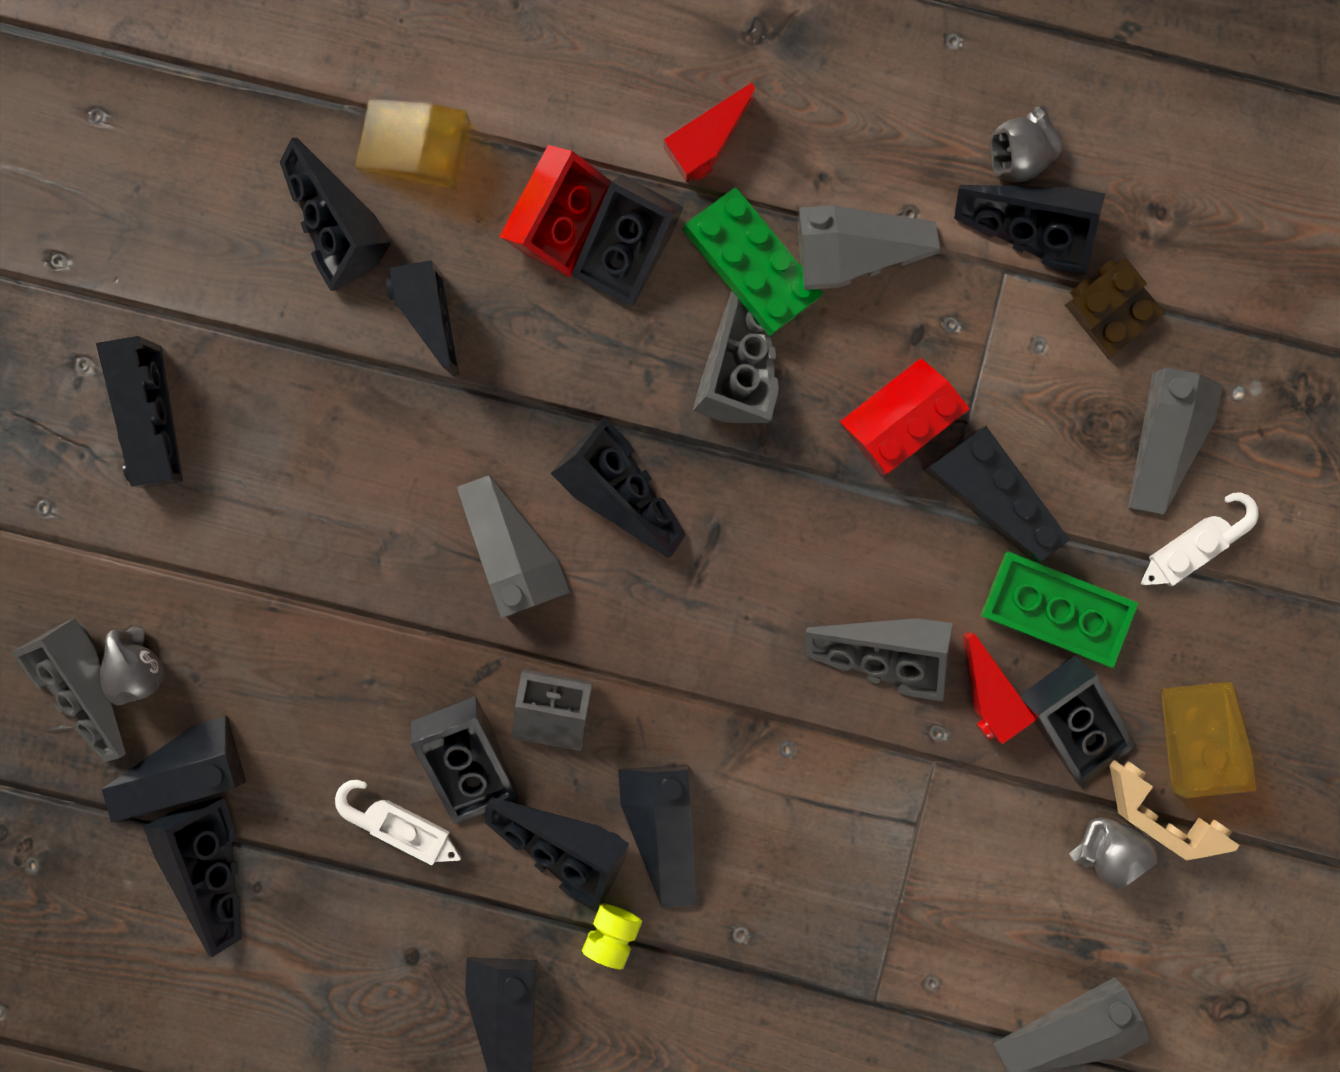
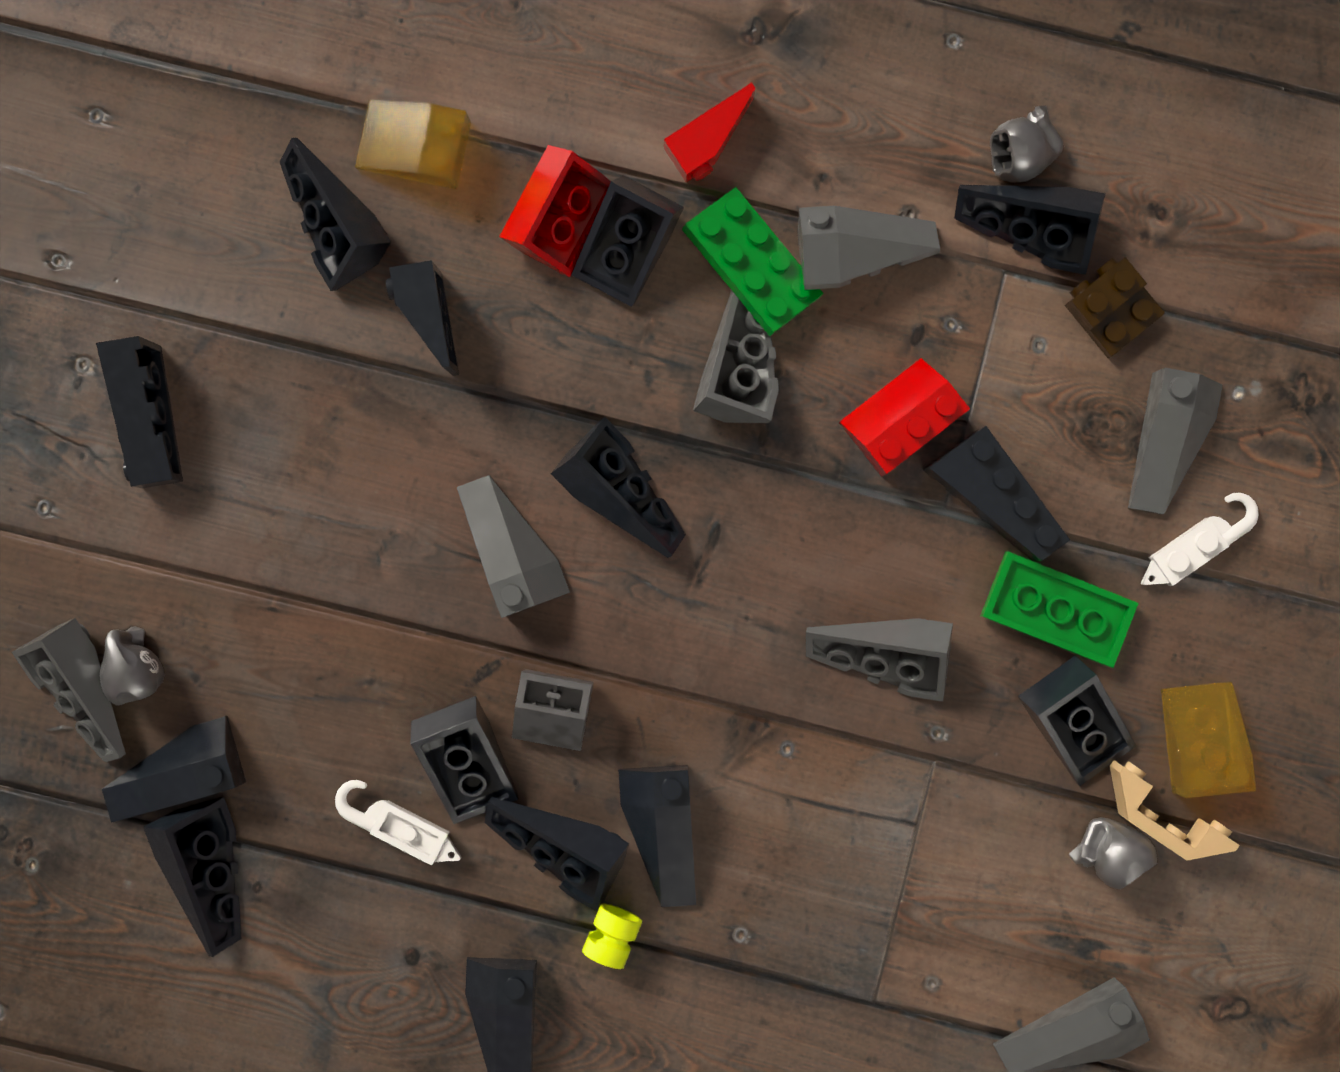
red slope [962,632,1036,744] -> none

